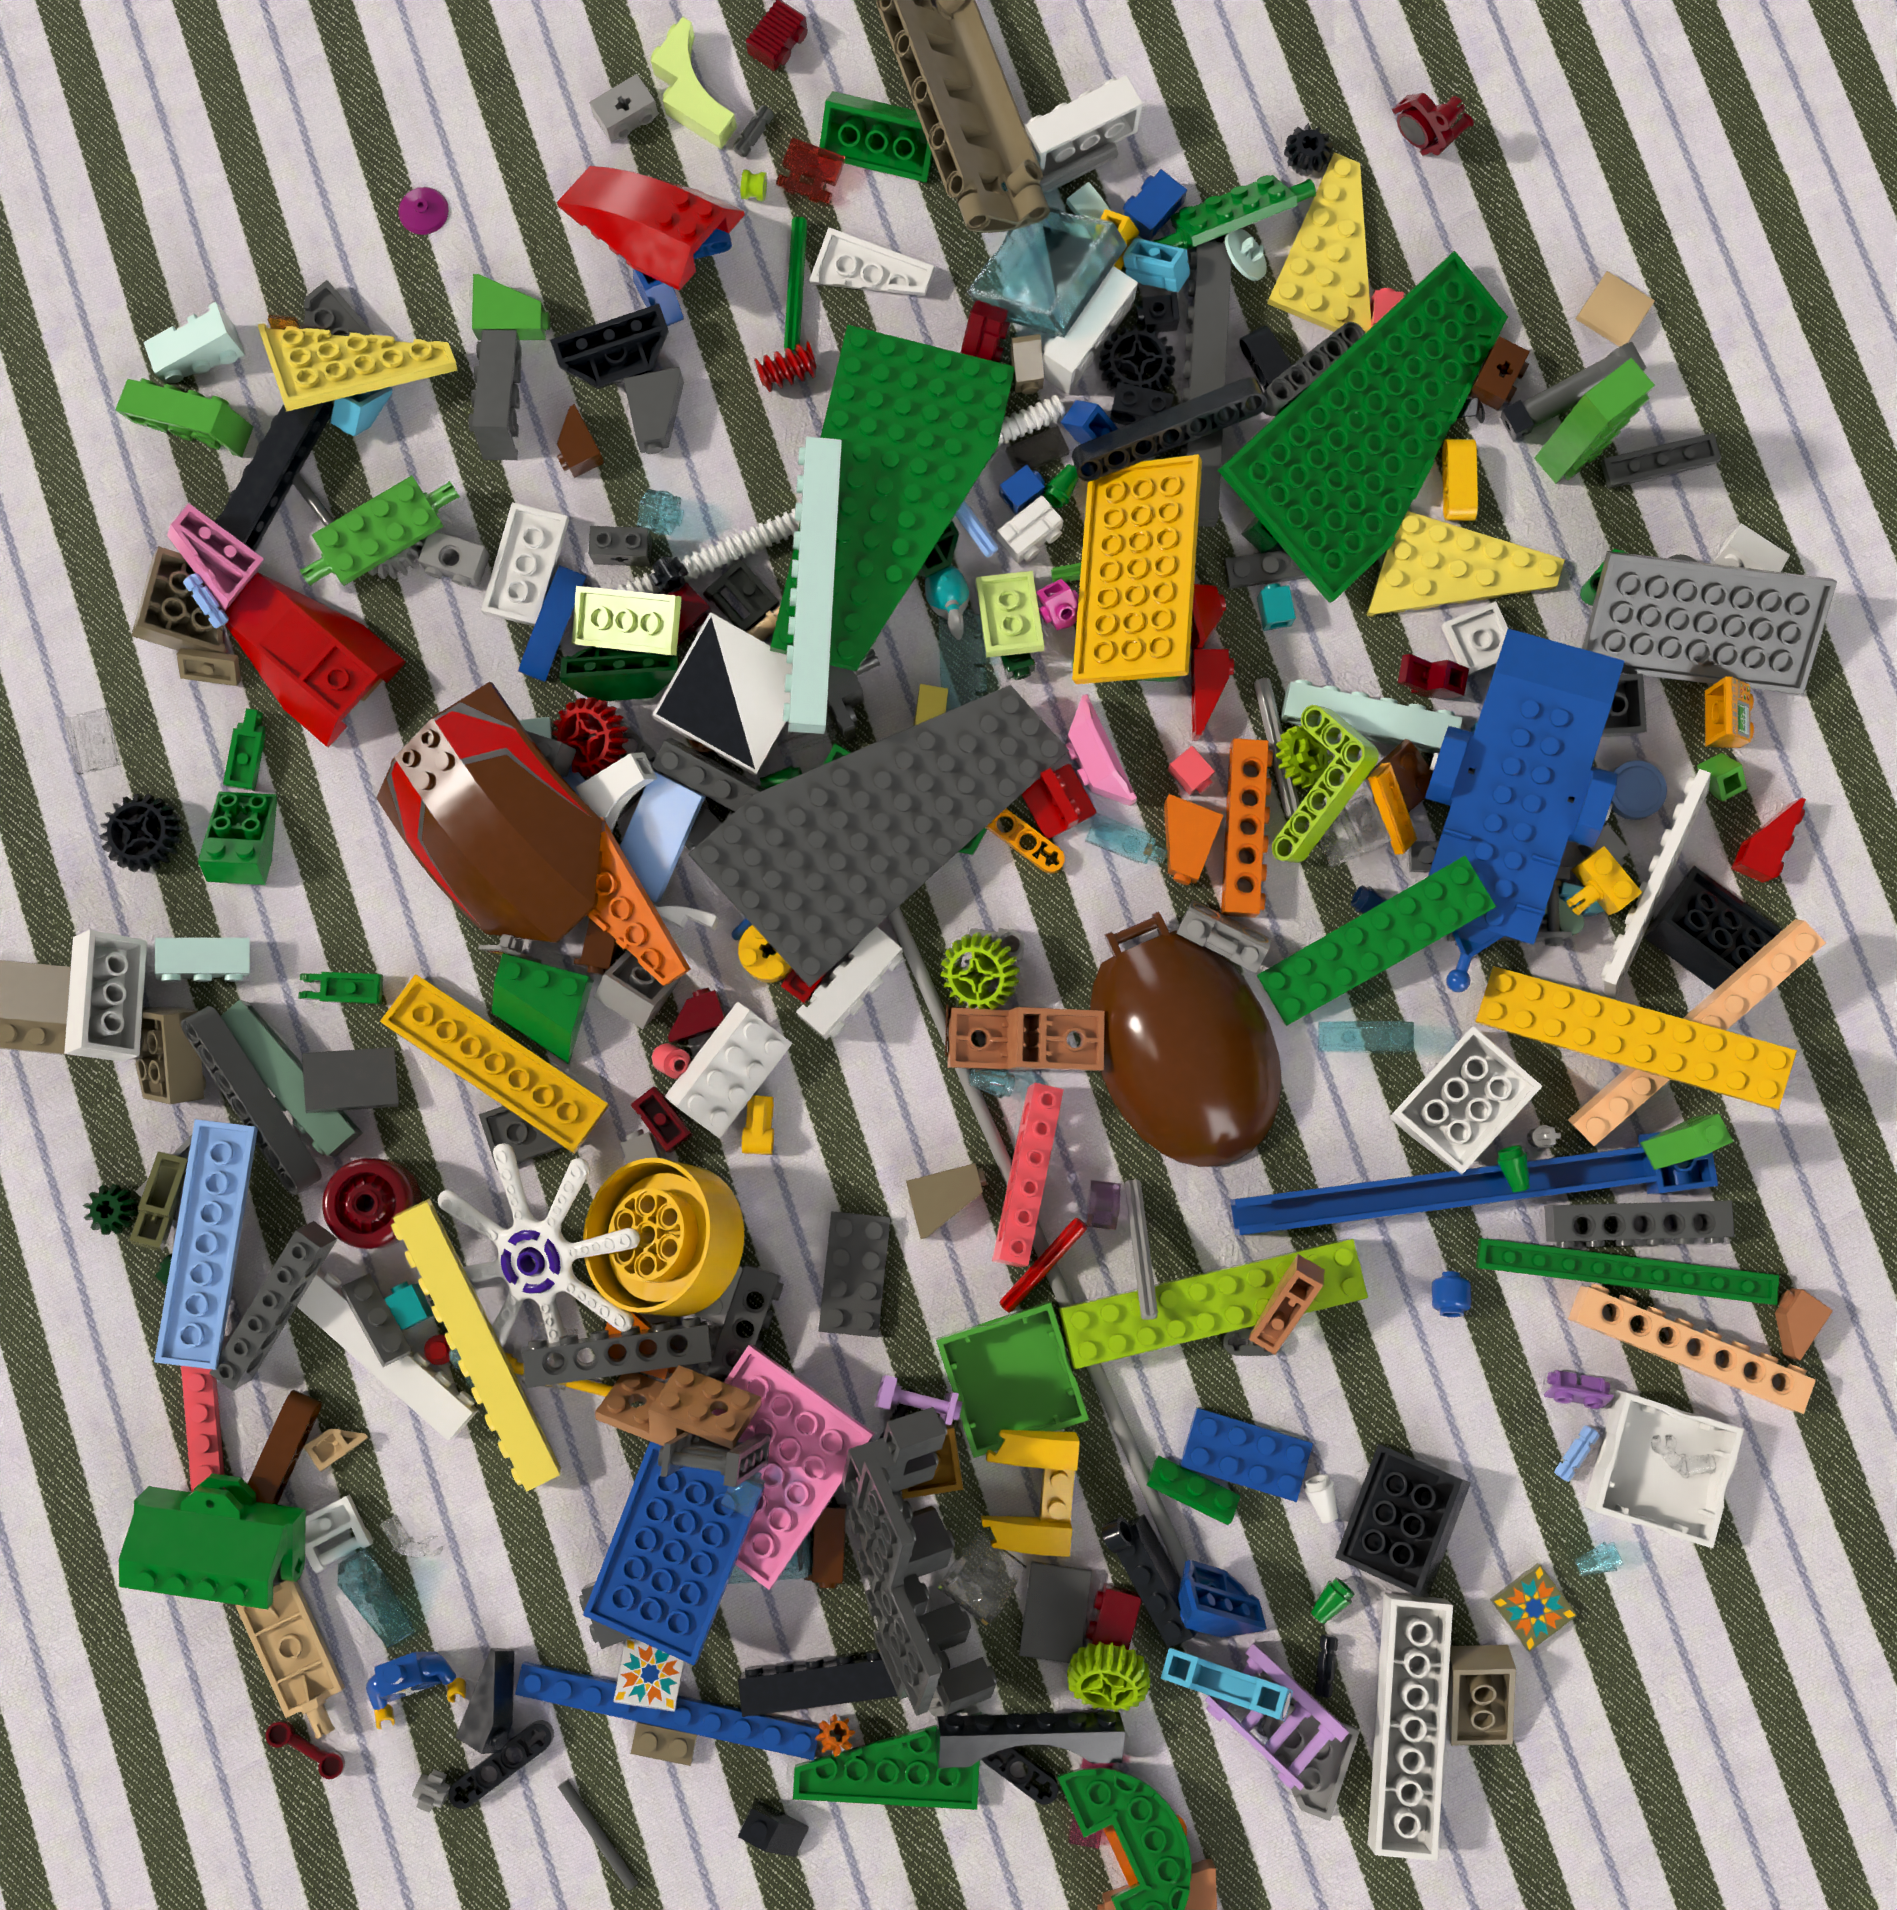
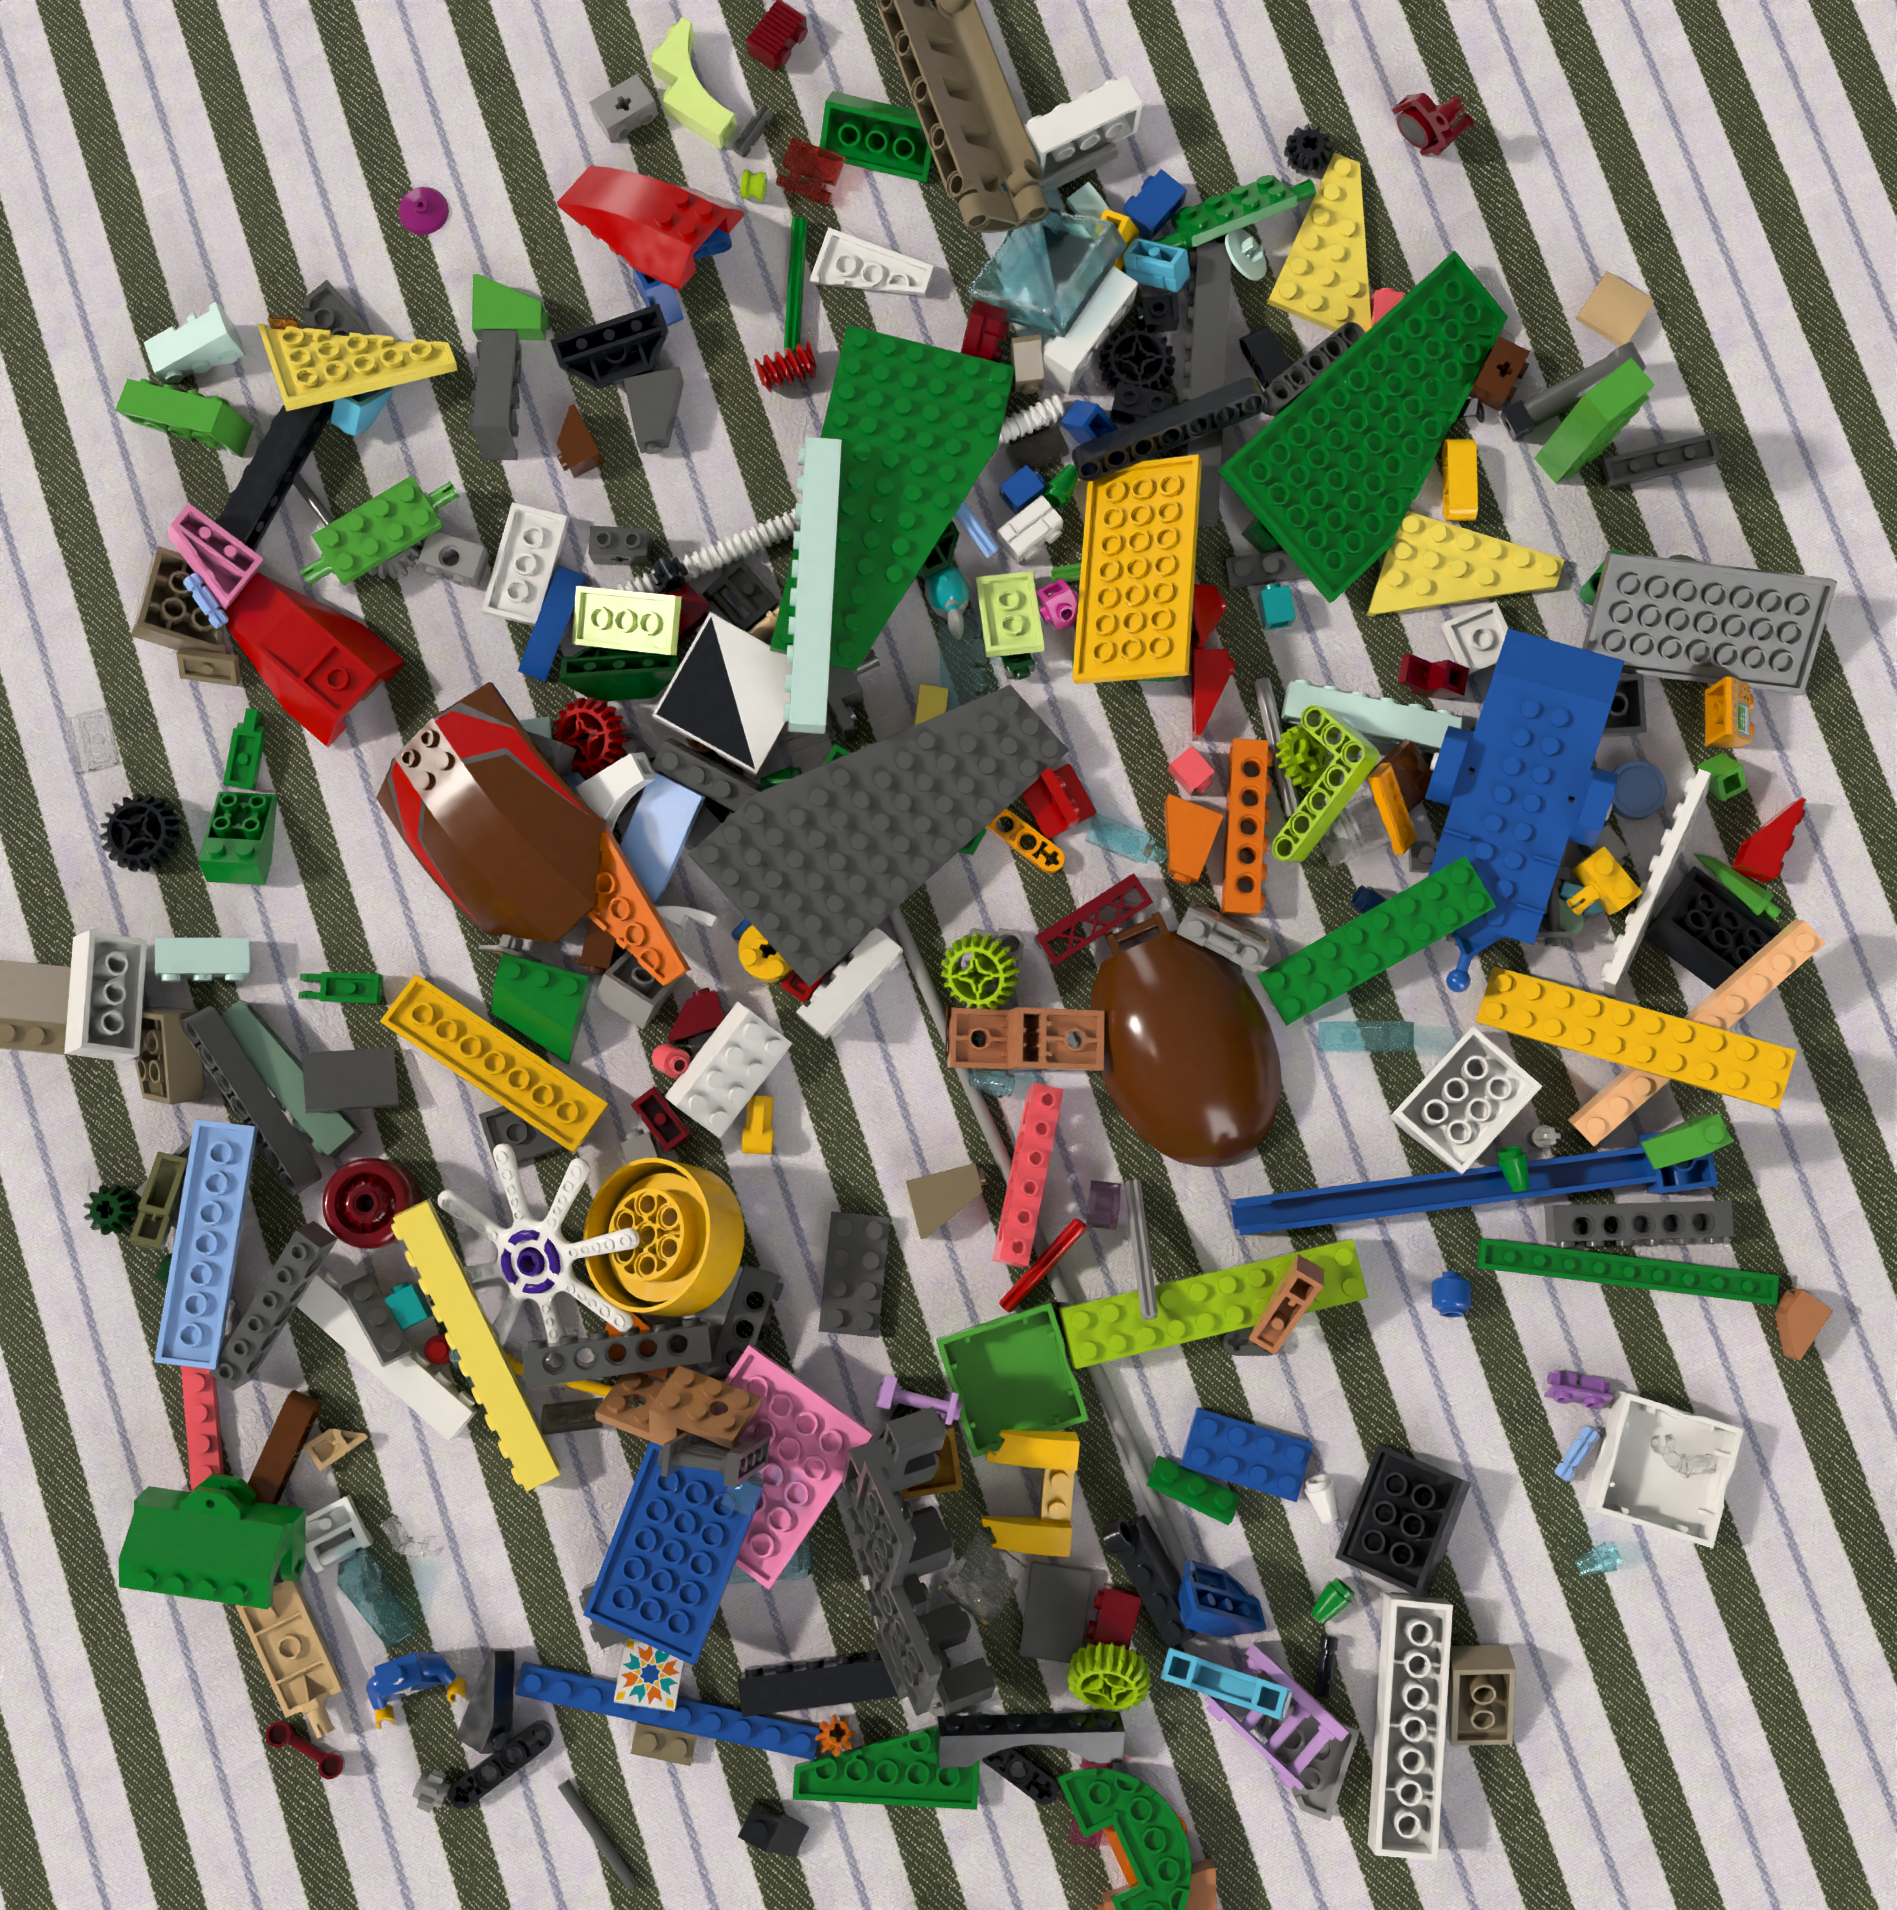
clear light blue brick [637,489,684,535] -> none
reddish brown brick [804,1504,847,1588] -> none
bright pink wedge [1065,694,1137,806] -> none
tile [1490,1563,1577,1652] -> none
light nougat brick [1568,1283,1816,1414] -> none
white brick [1713,523,1790,572] -> none
none -> clear smoke plate [540,1397,603,1435]
none -> dark red fence [1034,873,1153,967]
none -> bright green bar [1693,854,1782,919]

